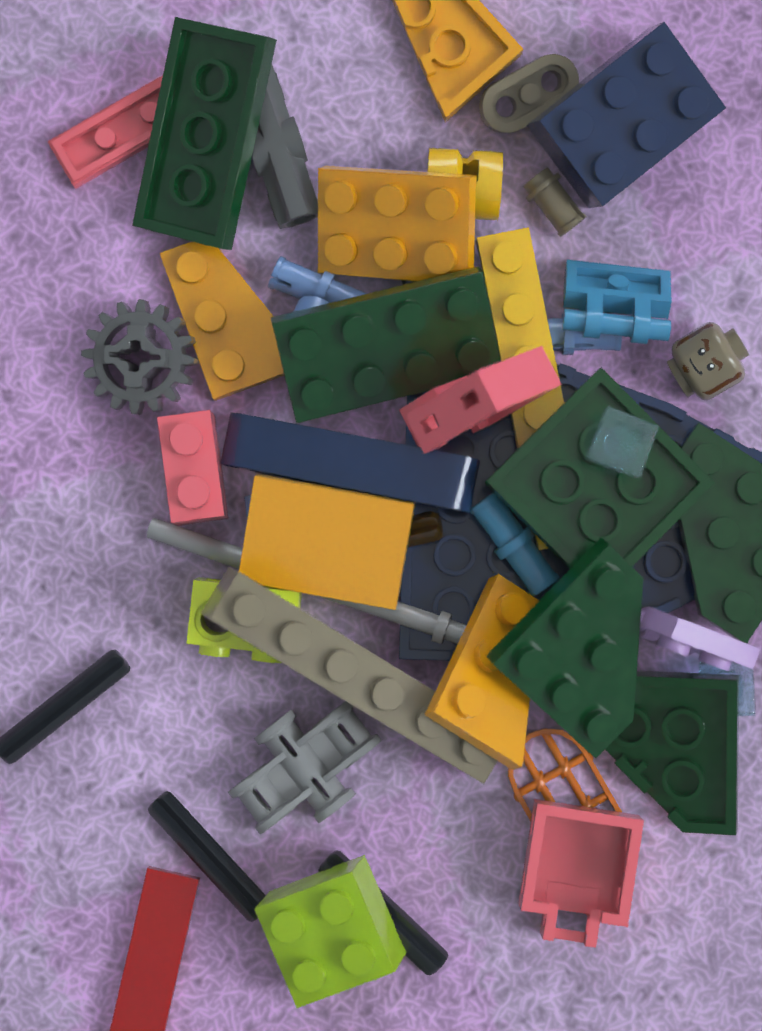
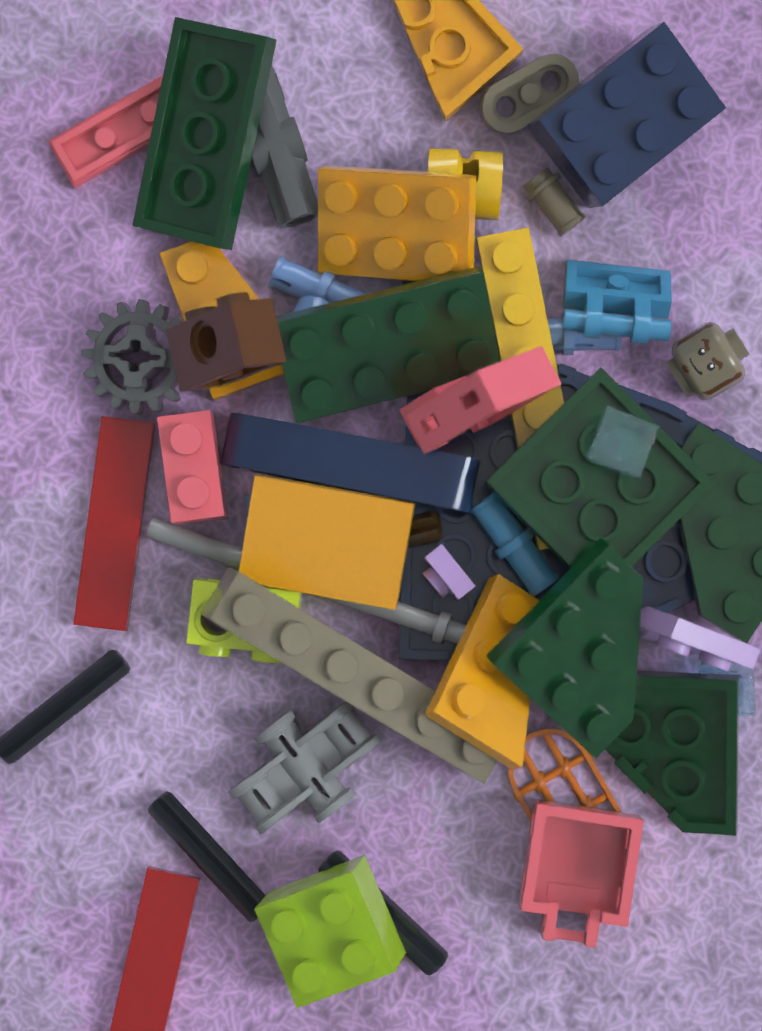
none -> red tile [73,416,155,631]
none -> reddish brown brick [166,292,286,392]
none -> lavender plate [422,544,475,600]

